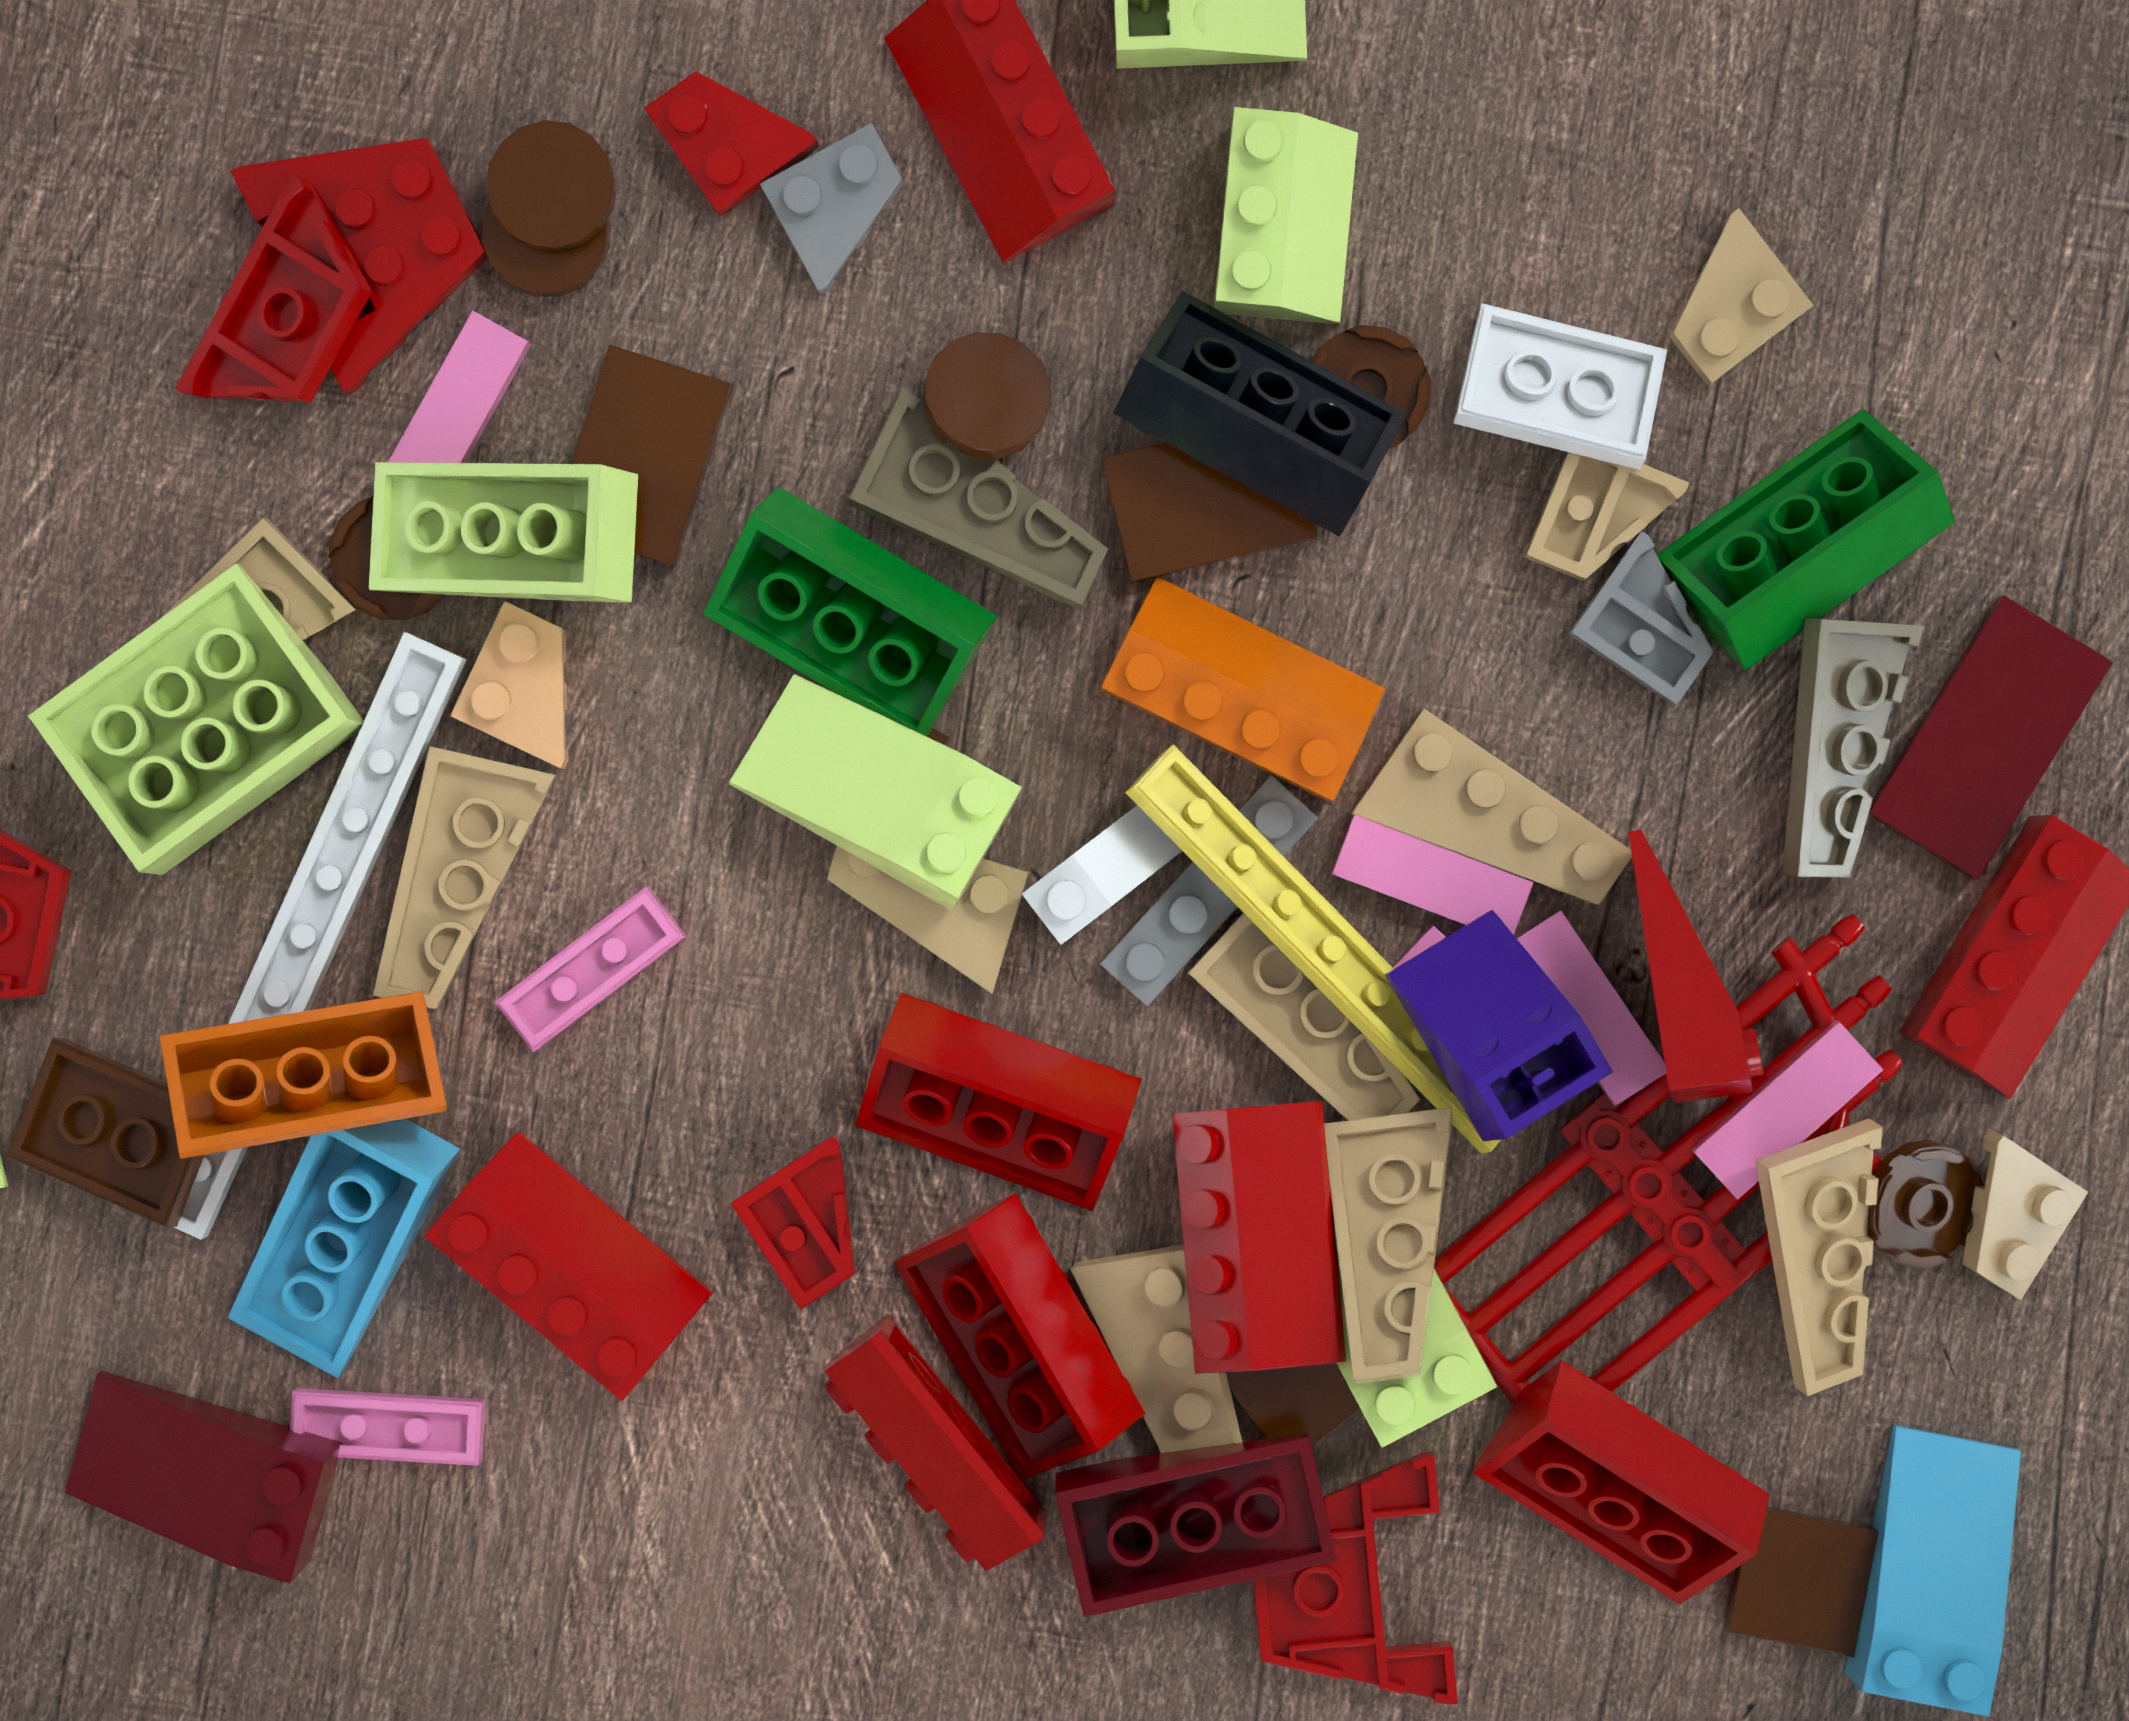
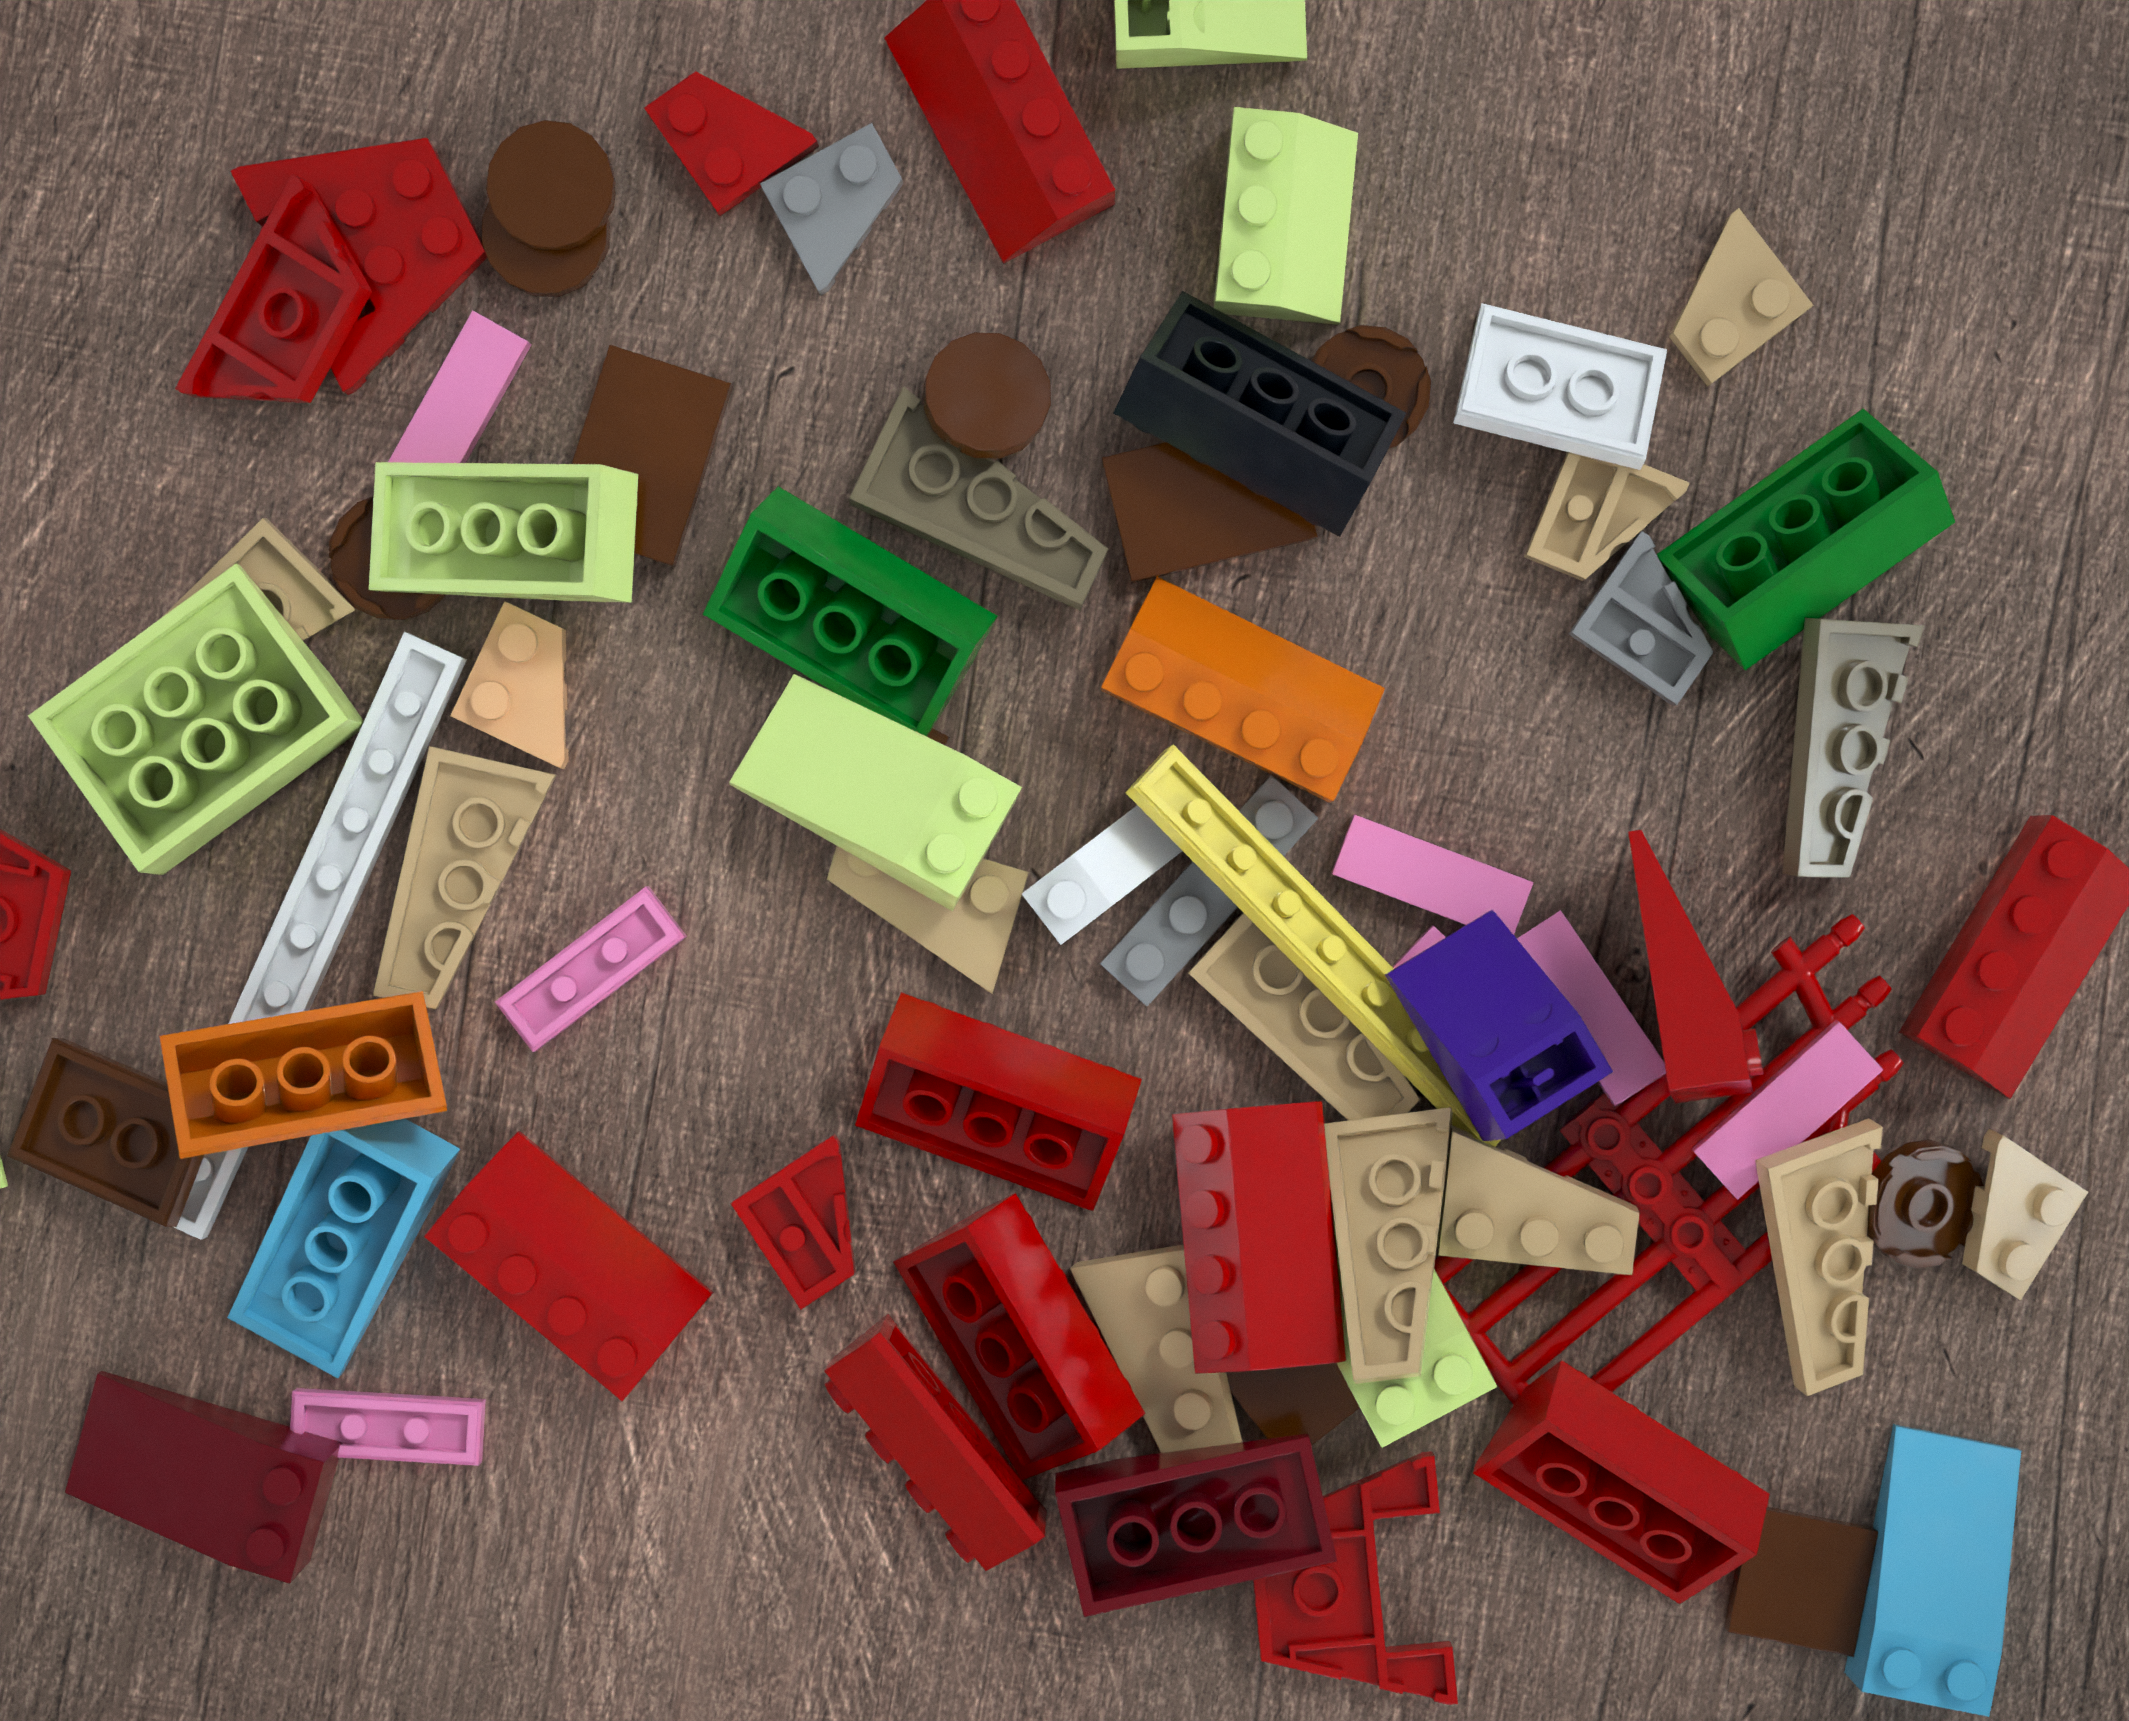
tan wing [1350,709,1632,905] -> none
dark red tile [1869,595,2113,880] -> none
none -> tan wing [1438,1125,1640,1275]

